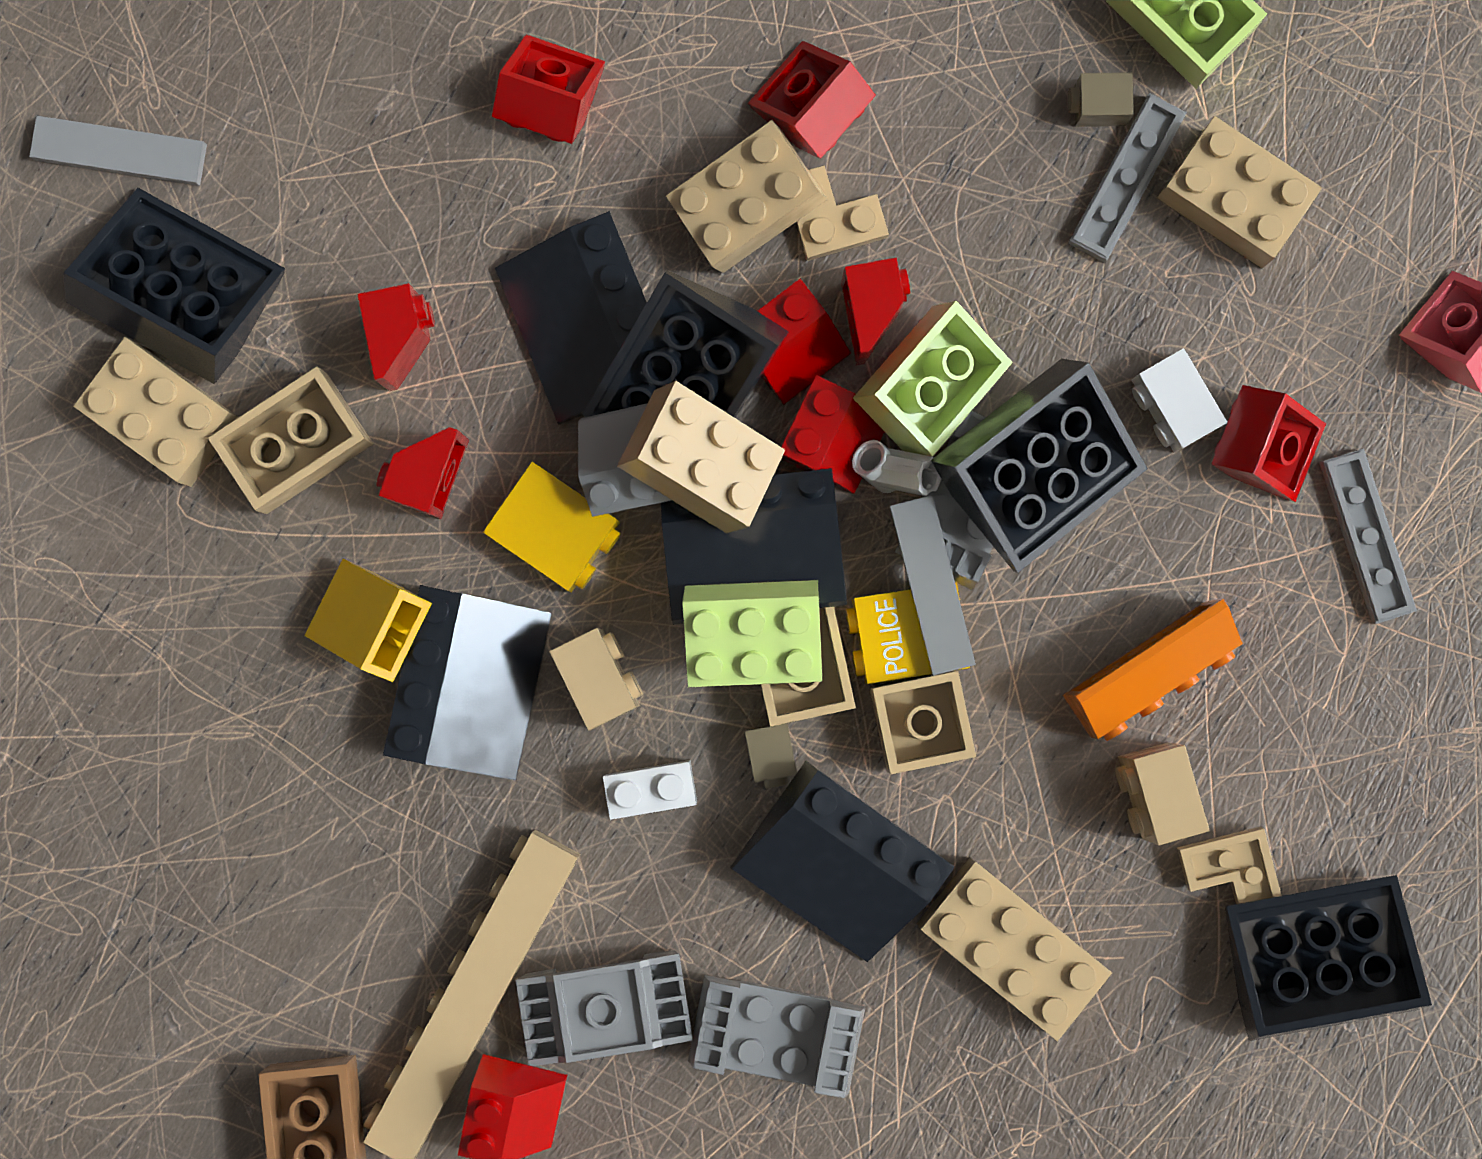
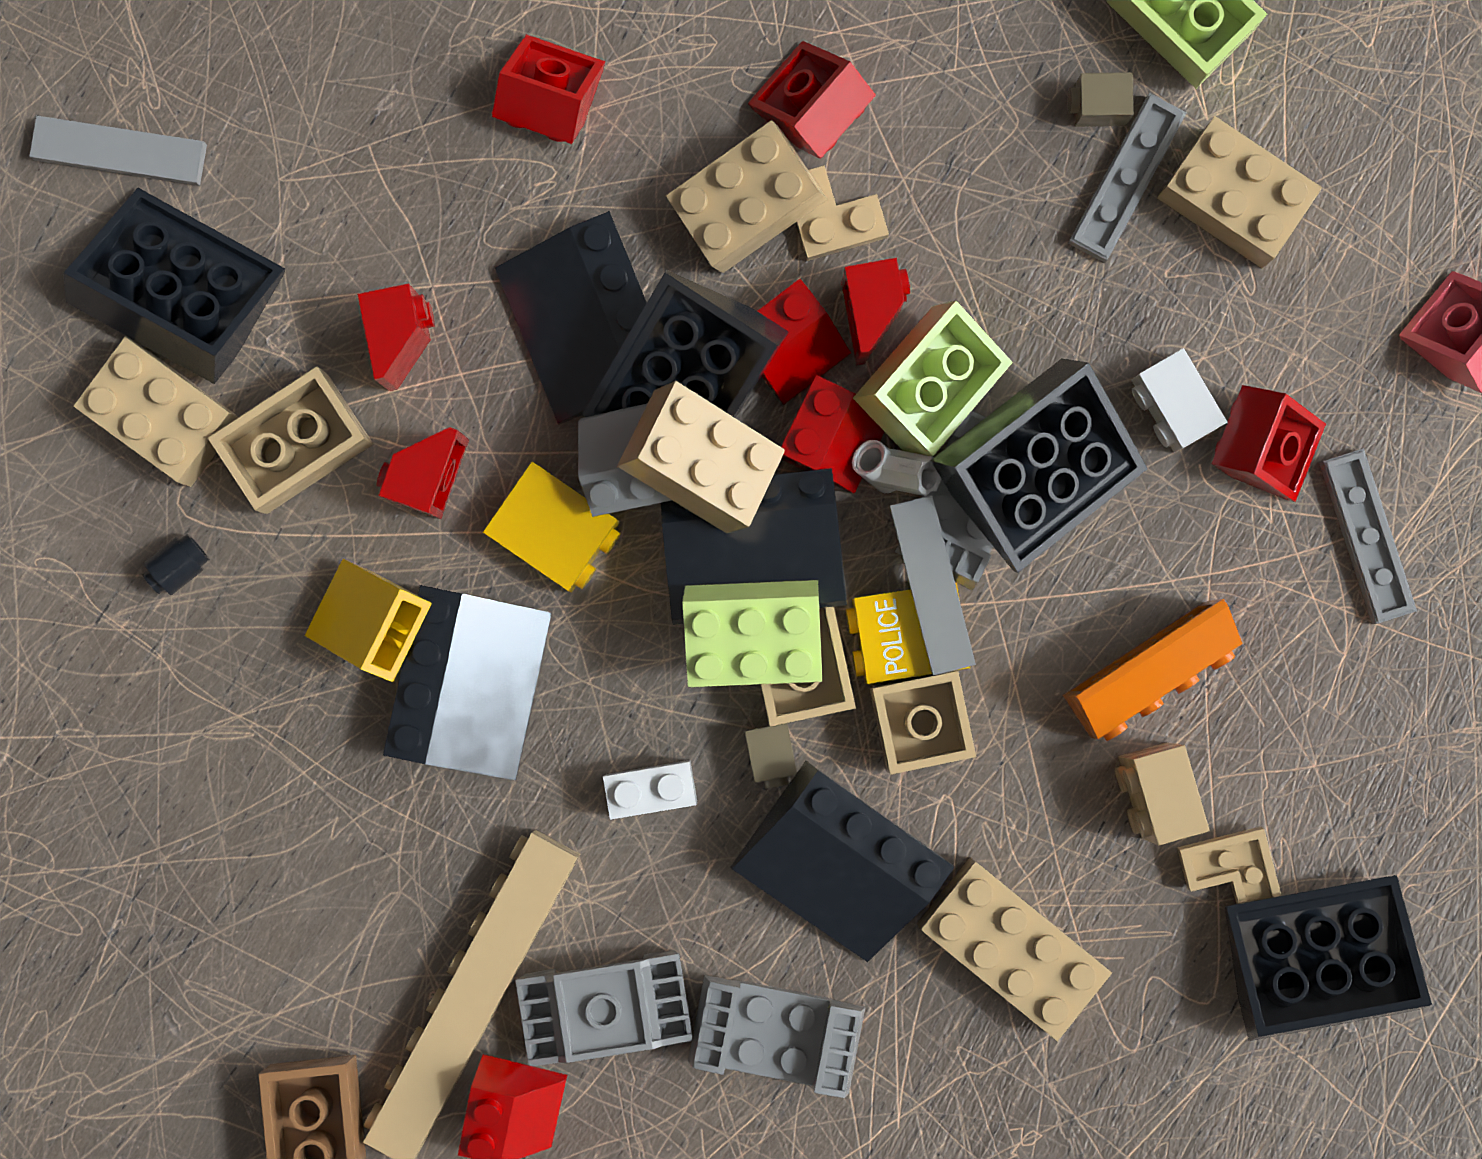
tan brick [549,628,644,731] -> none
none -> black brick [142,533,210,596]

